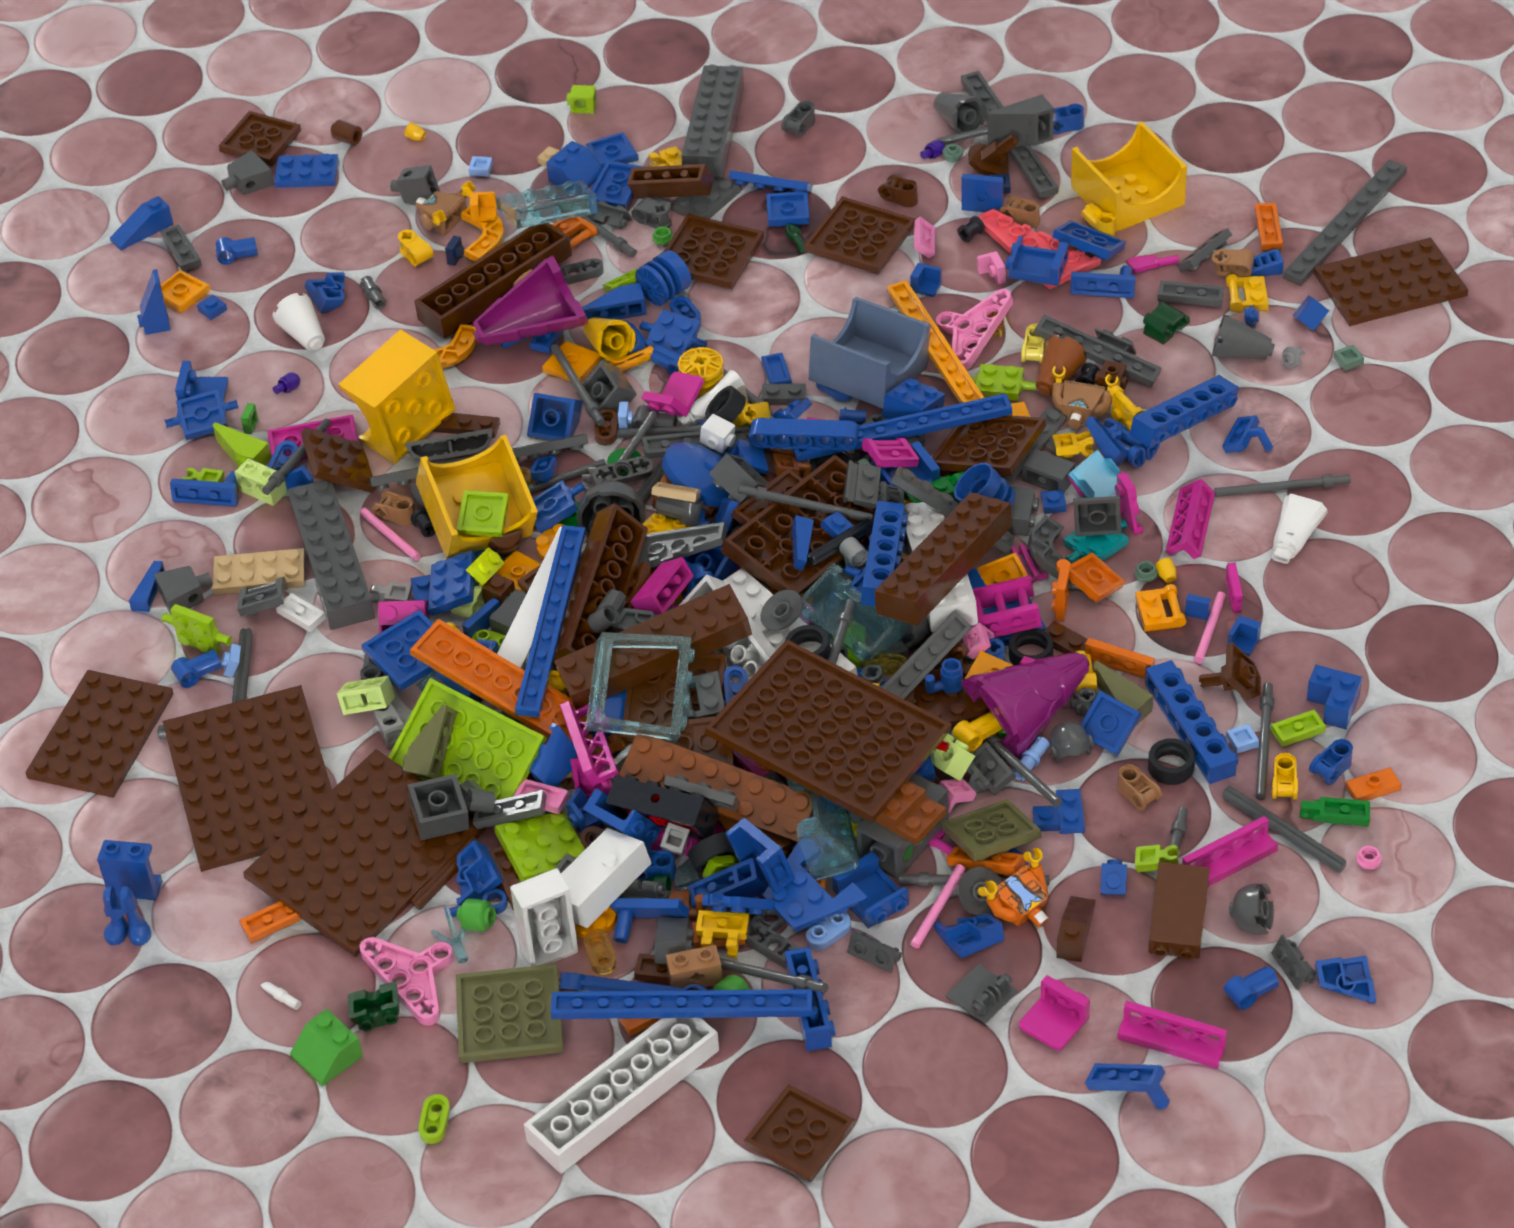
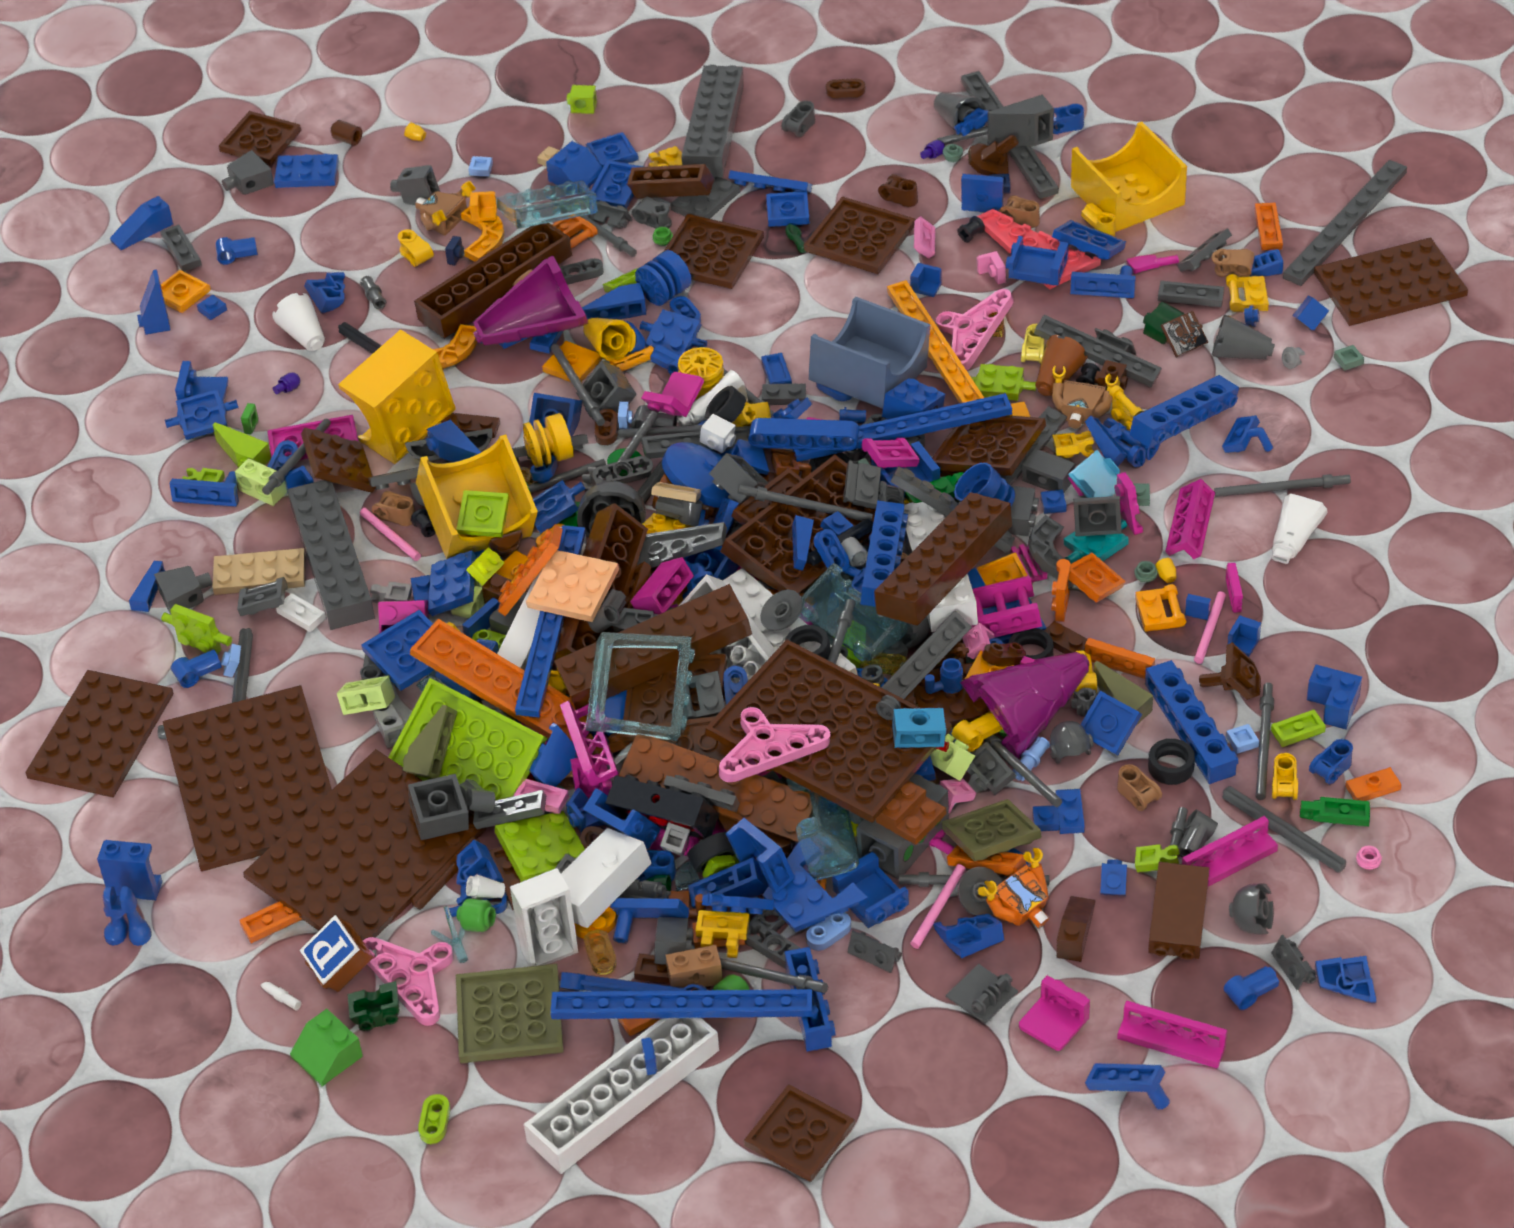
none -> piece [300,915,374,992]
none -> black axle [338,322,382,354]
none -> blue slope [426,420,481,462]
none -> white cone [466,874,505,899]
none -> orange plate [498,524,563,616]
none -> yellow wheel [523,413,573,468]
none -> light nougat plate [526,550,619,622]
none -> blue tile [641,1037,657,1075]
none -> bright pink beam [719,707,830,782]
none -> blue plate [814,529,850,574]
none -> reddish brown plate [826,79,865,99]
none -> dark grey bush [876,695,901,720]
none -> dark azure brick [892,708,946,748]
none -> blue plate [954,108,989,136]
none -> reddish brown plate [982,642,1026,666]
none -> sand green plate [1133,483,1150,506]
none -> piece [1160,311,1208,357]
none -> dark grey piece [1178,809,1218,858]

